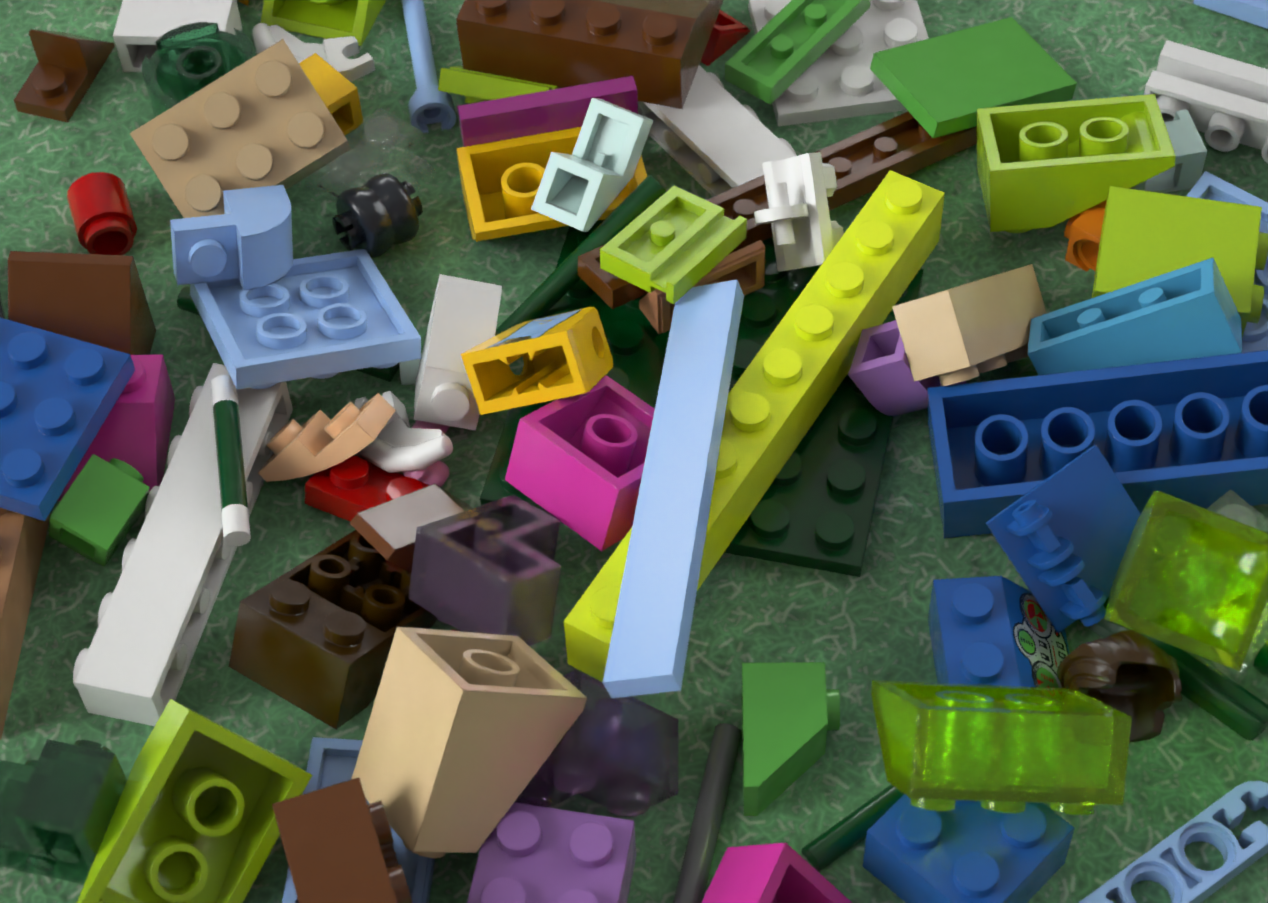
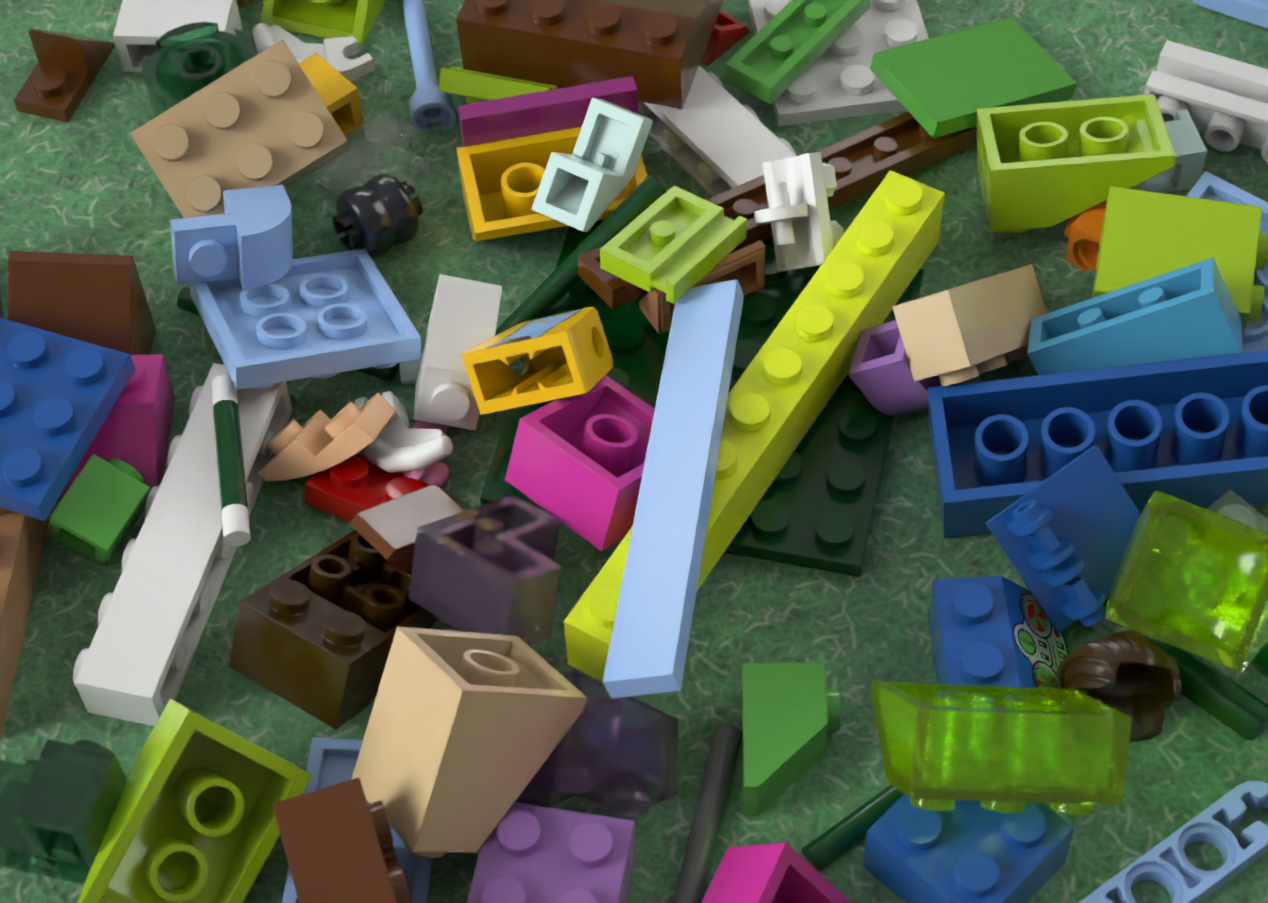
red brick [67,172,137,255] -> none

